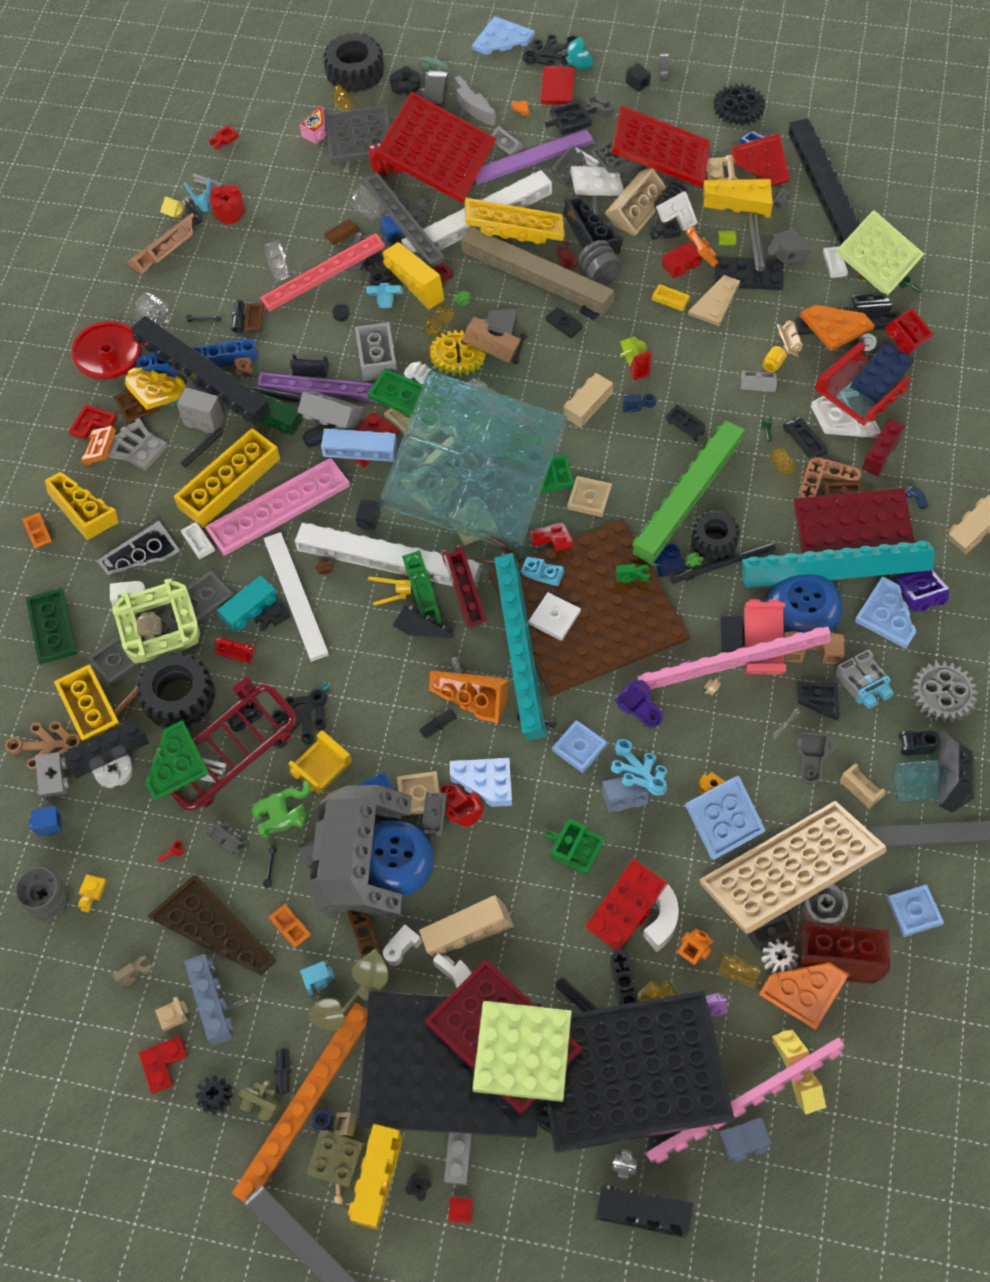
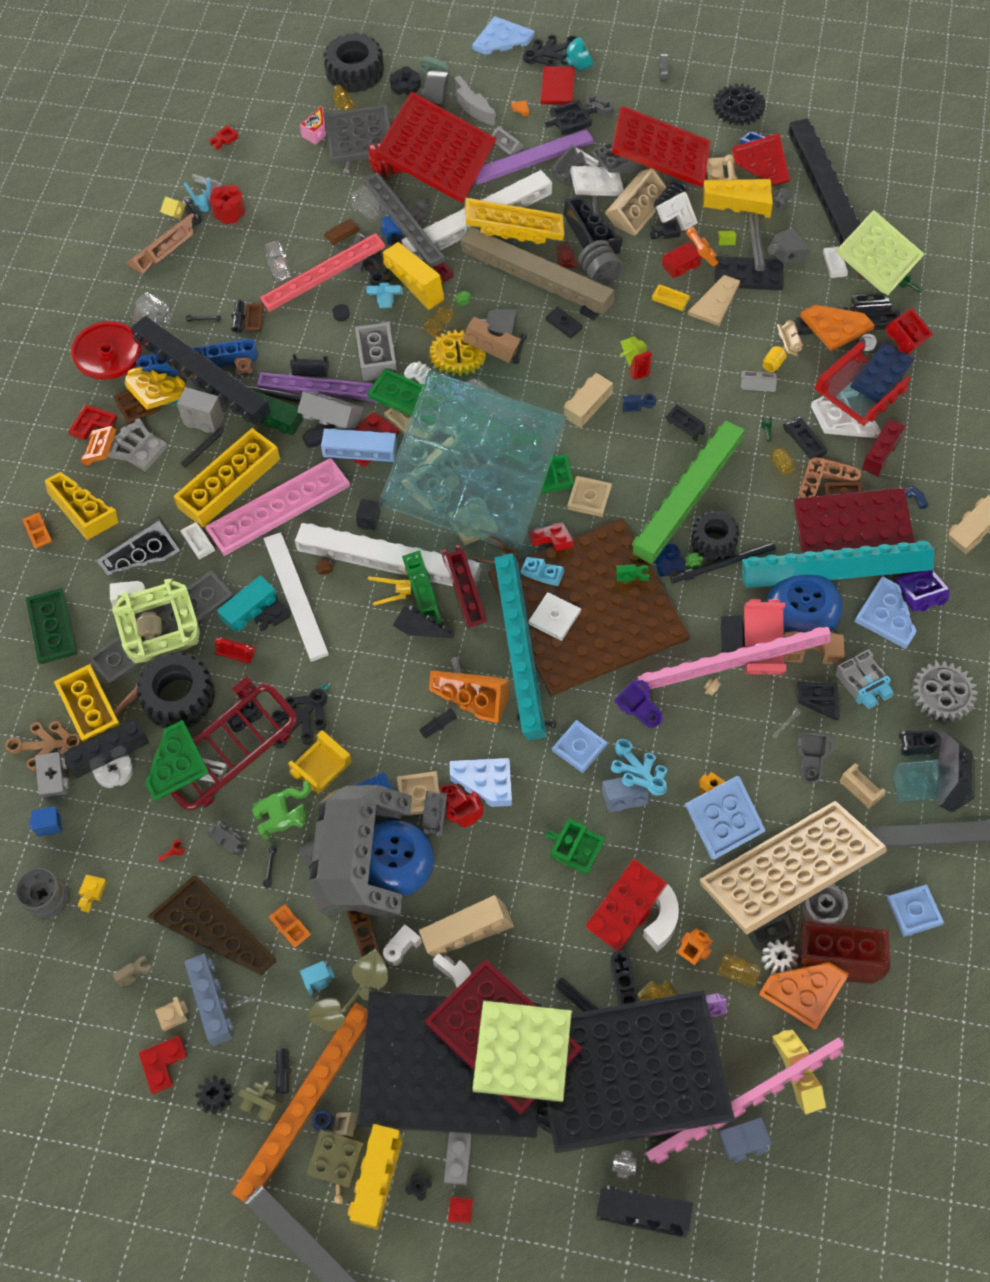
black brick [626,63,651,93] -> none

